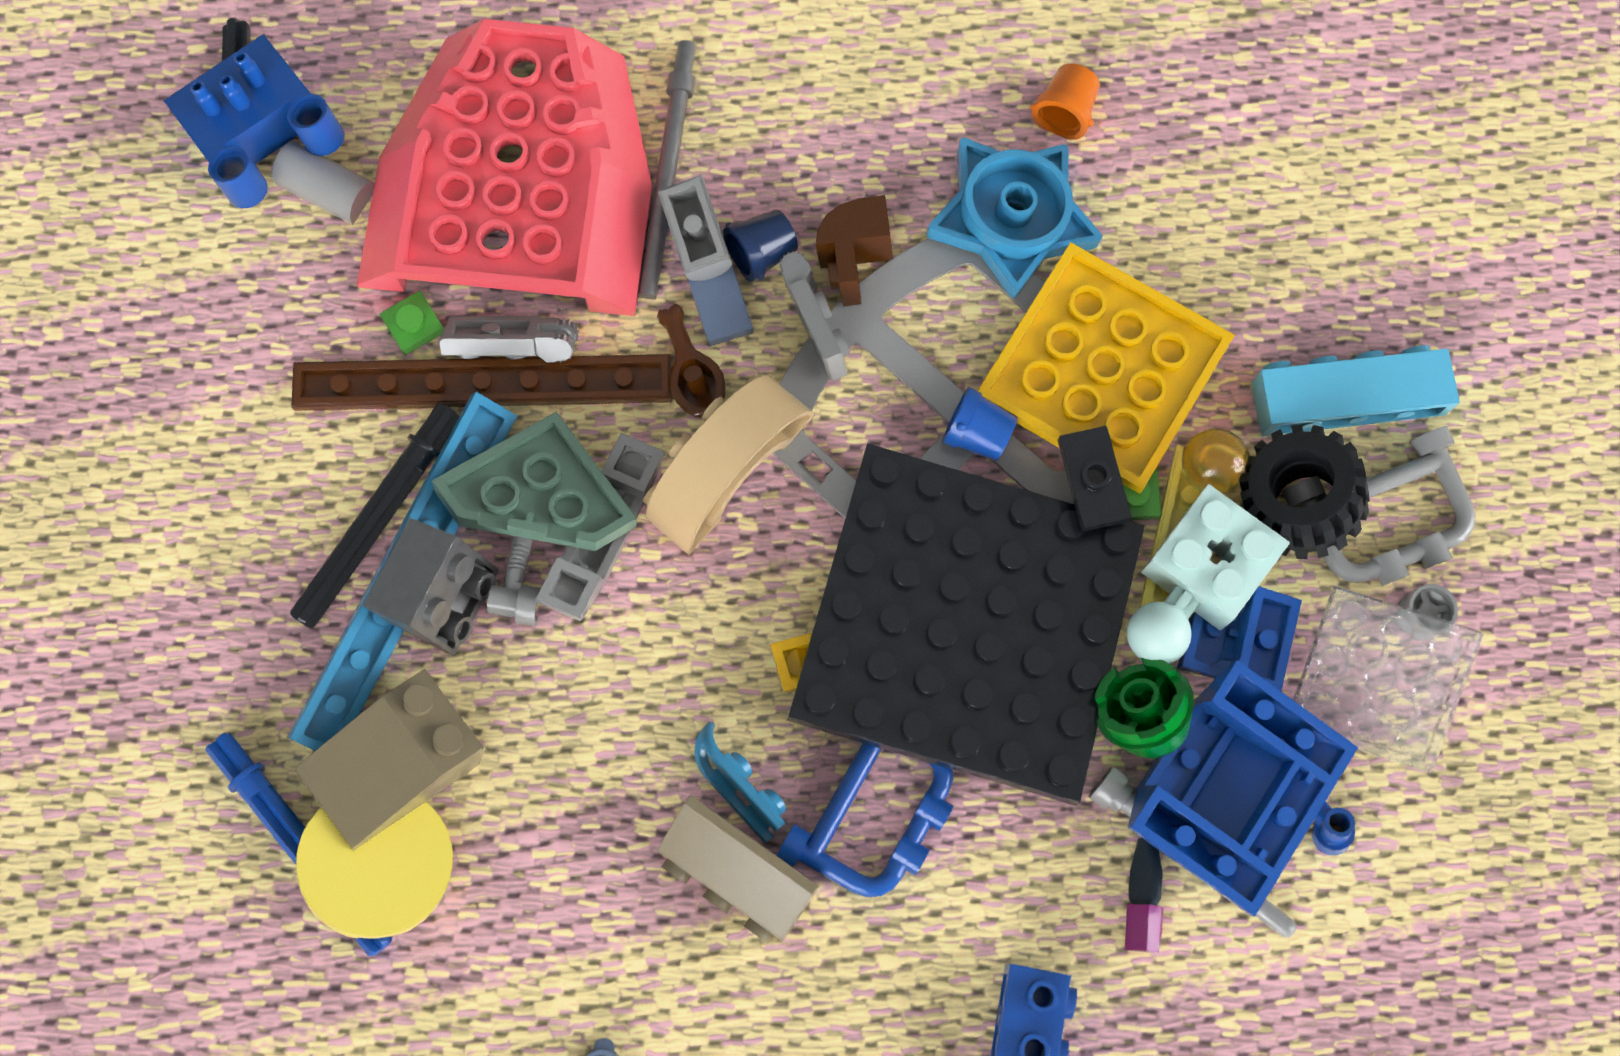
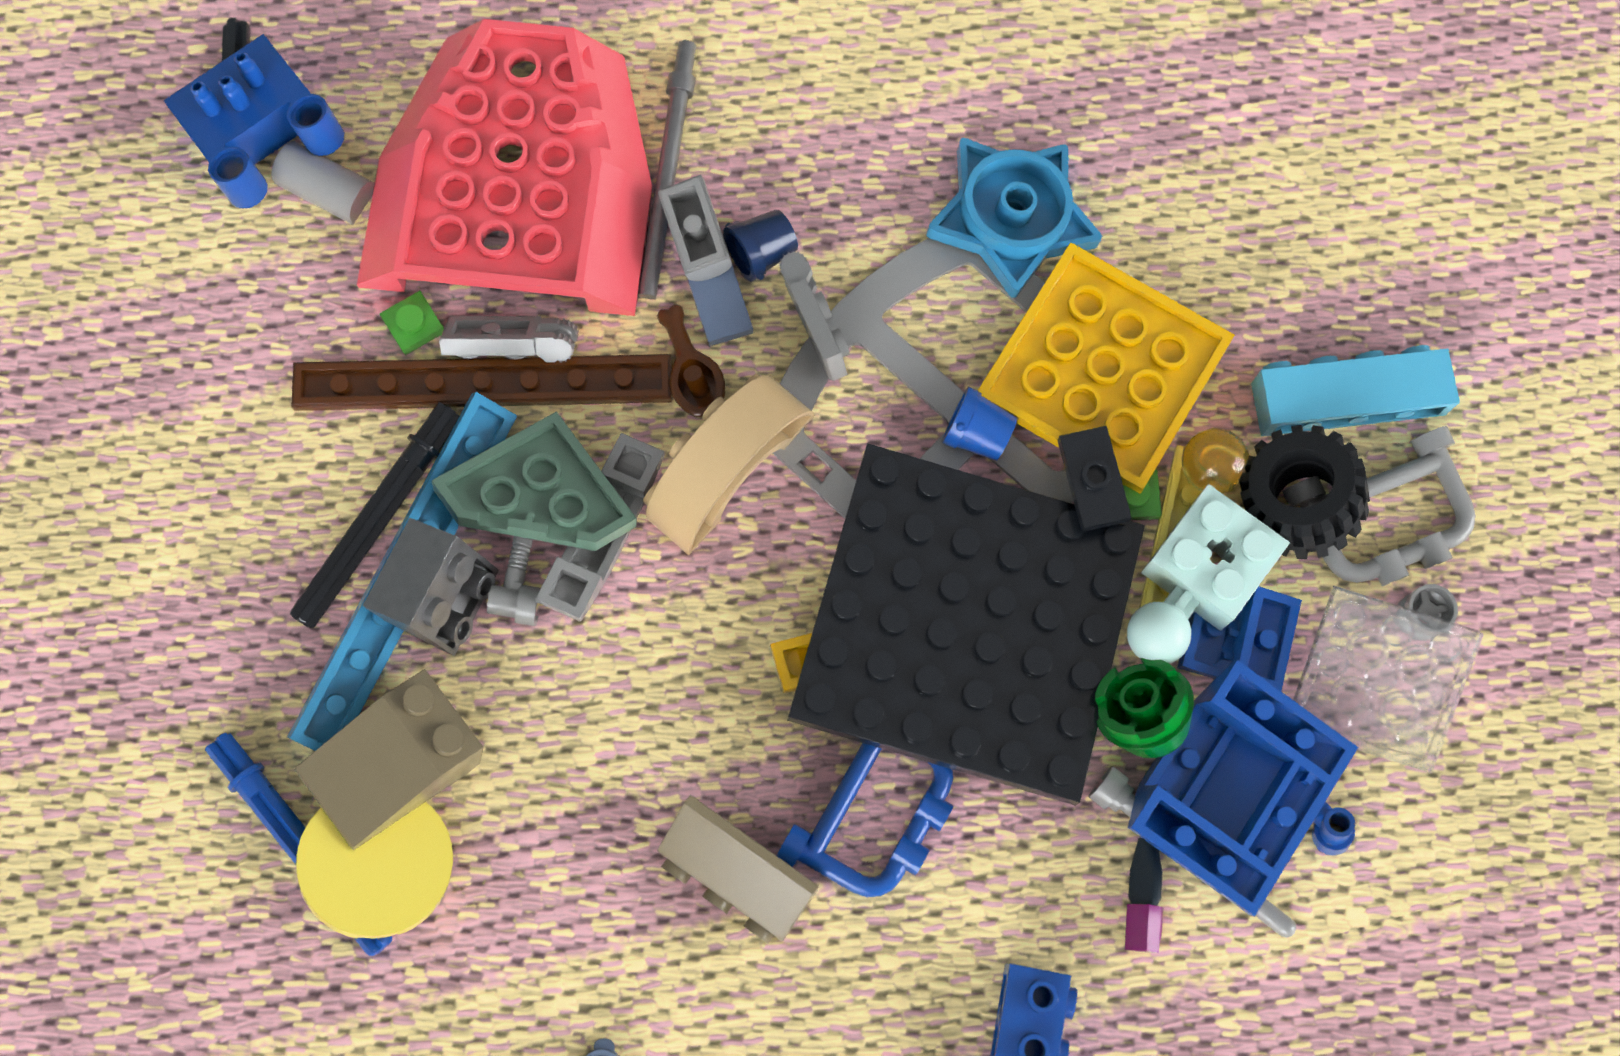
dark azure piece [695,722,786,844] -> none
reddish brown brick [816,195,894,307] -> none
orange piece [1030,63,1100,140] -> none

